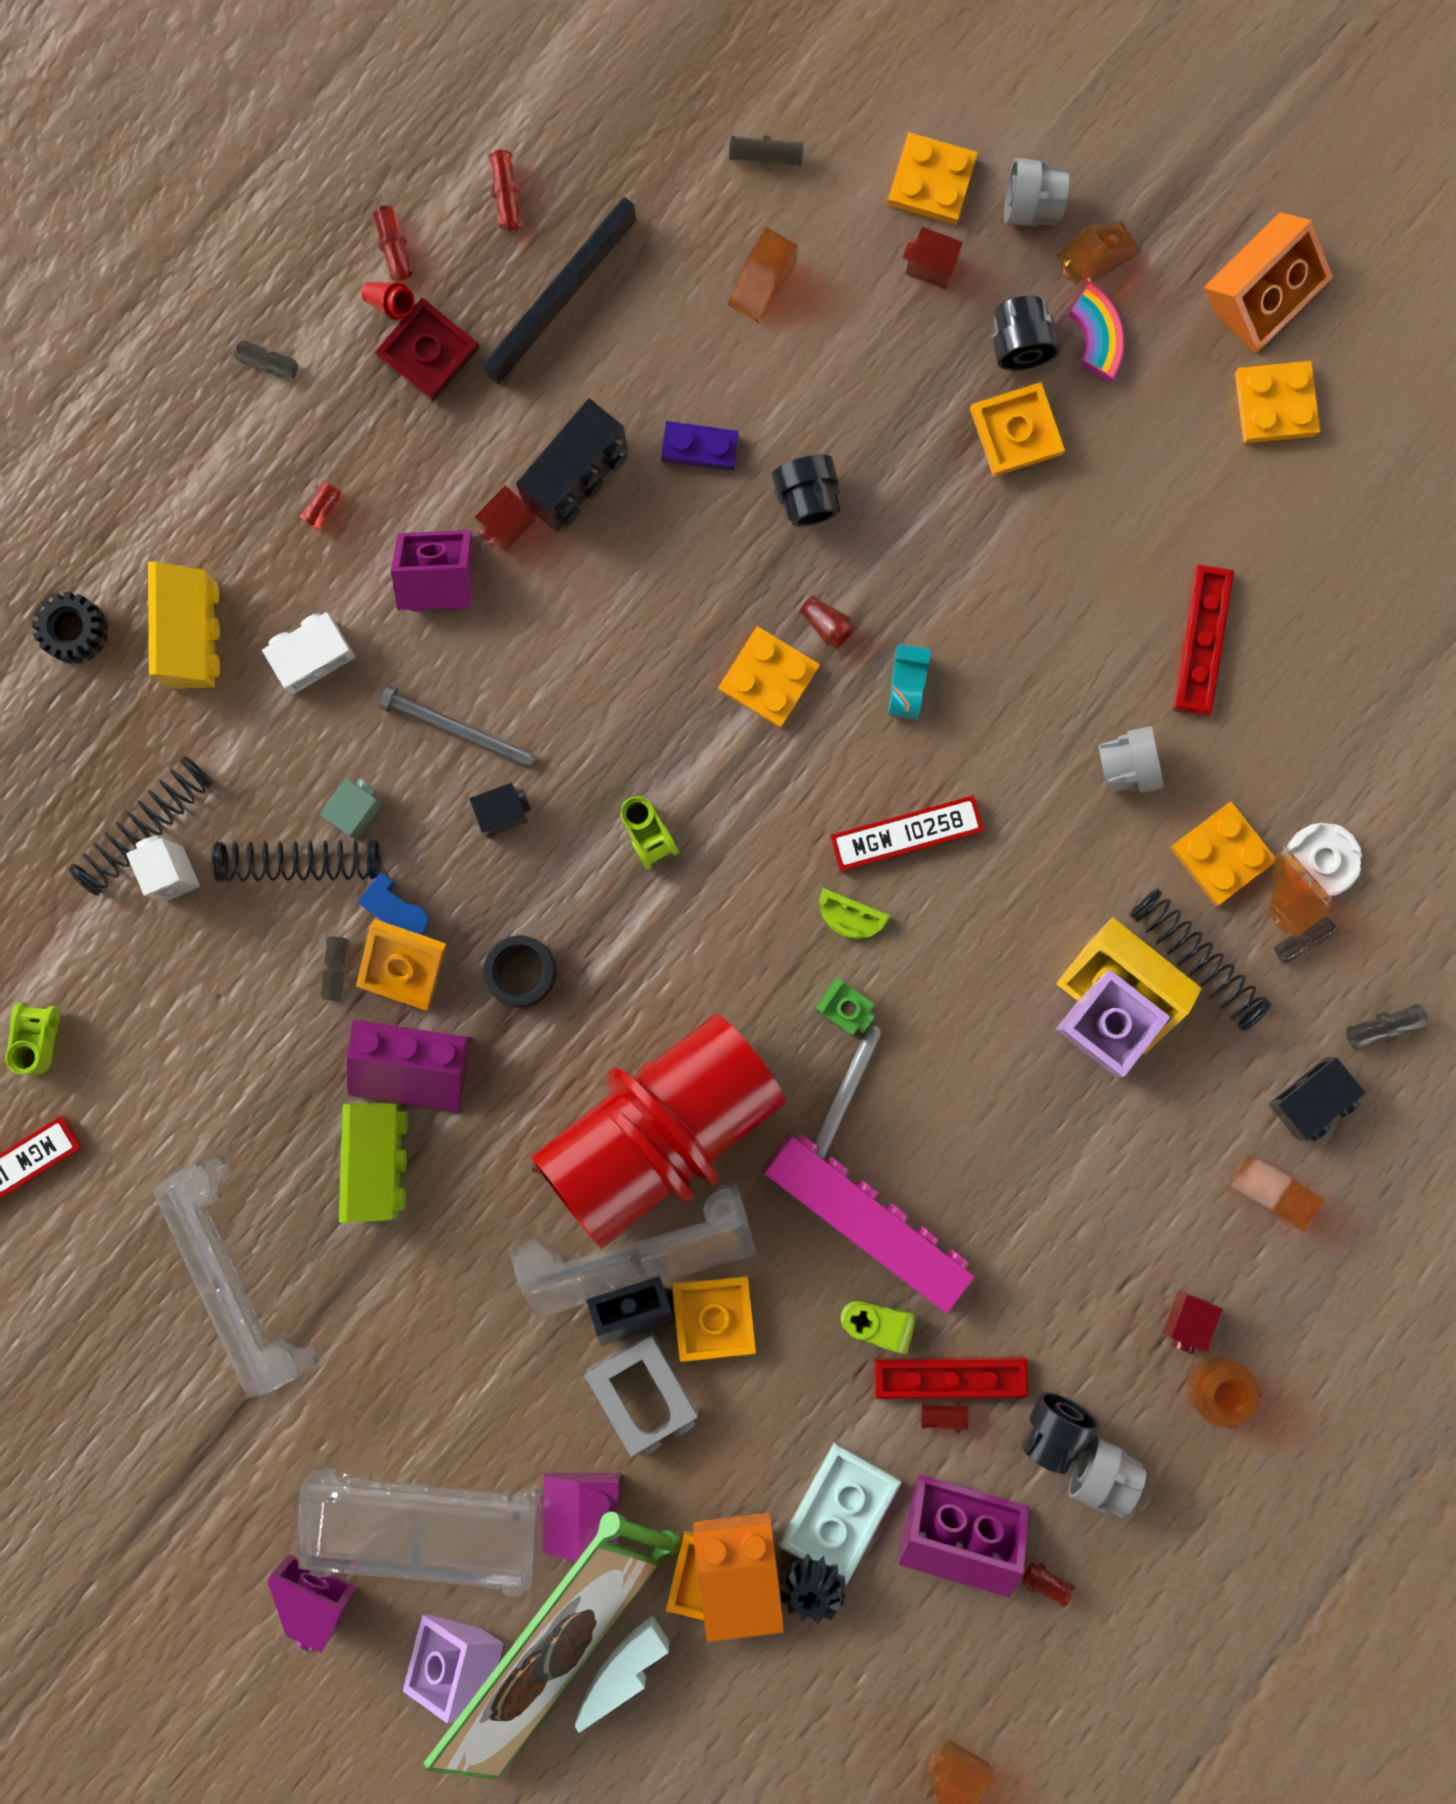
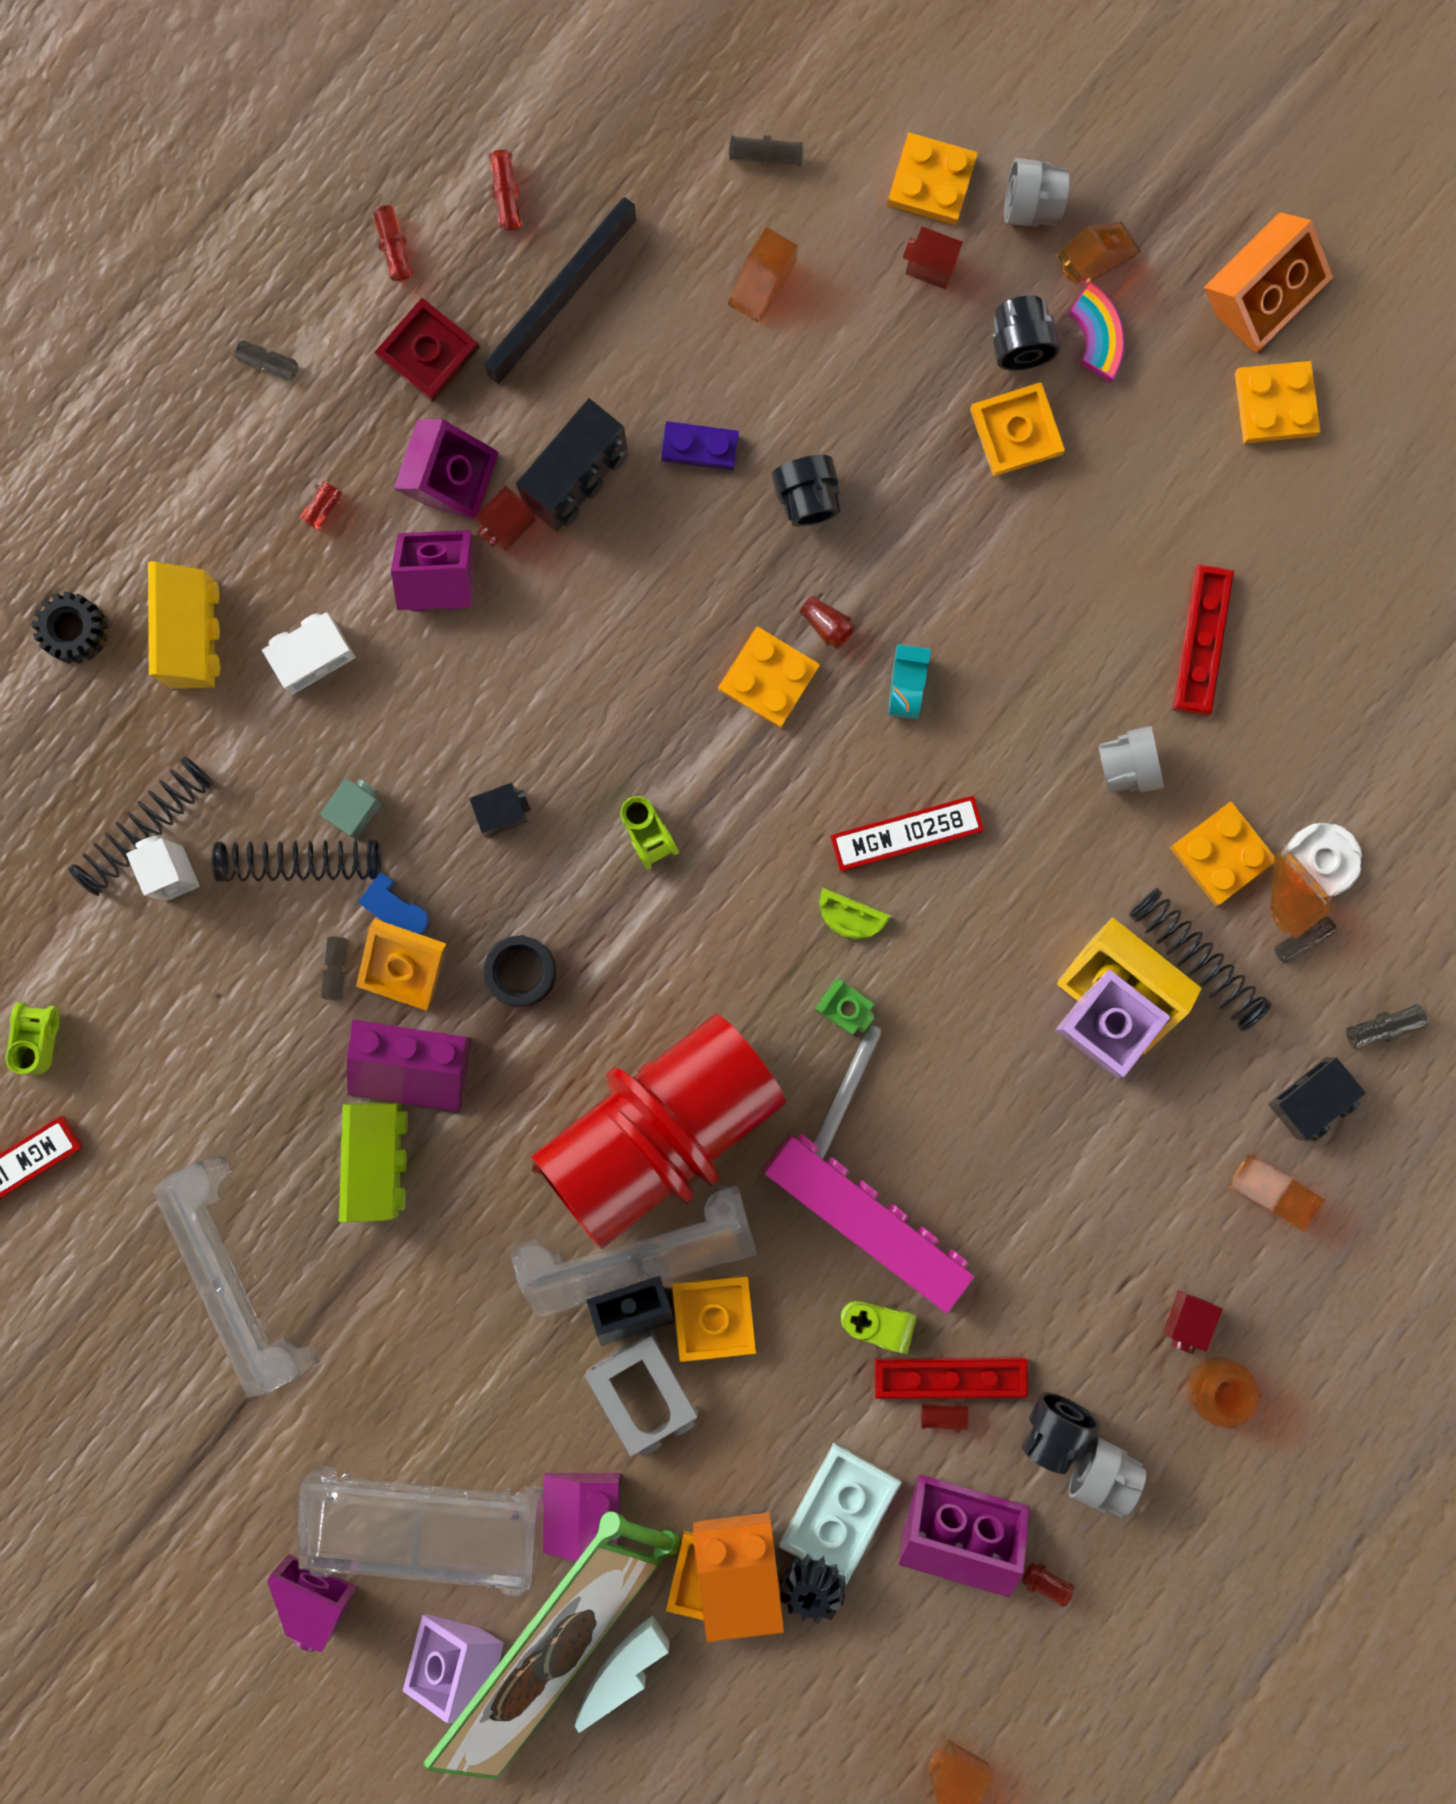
red cone [361,281,415,320] -> none
flat silver bar [379,685,536,767] -> none
none -> magenta slope [394,419,499,520]

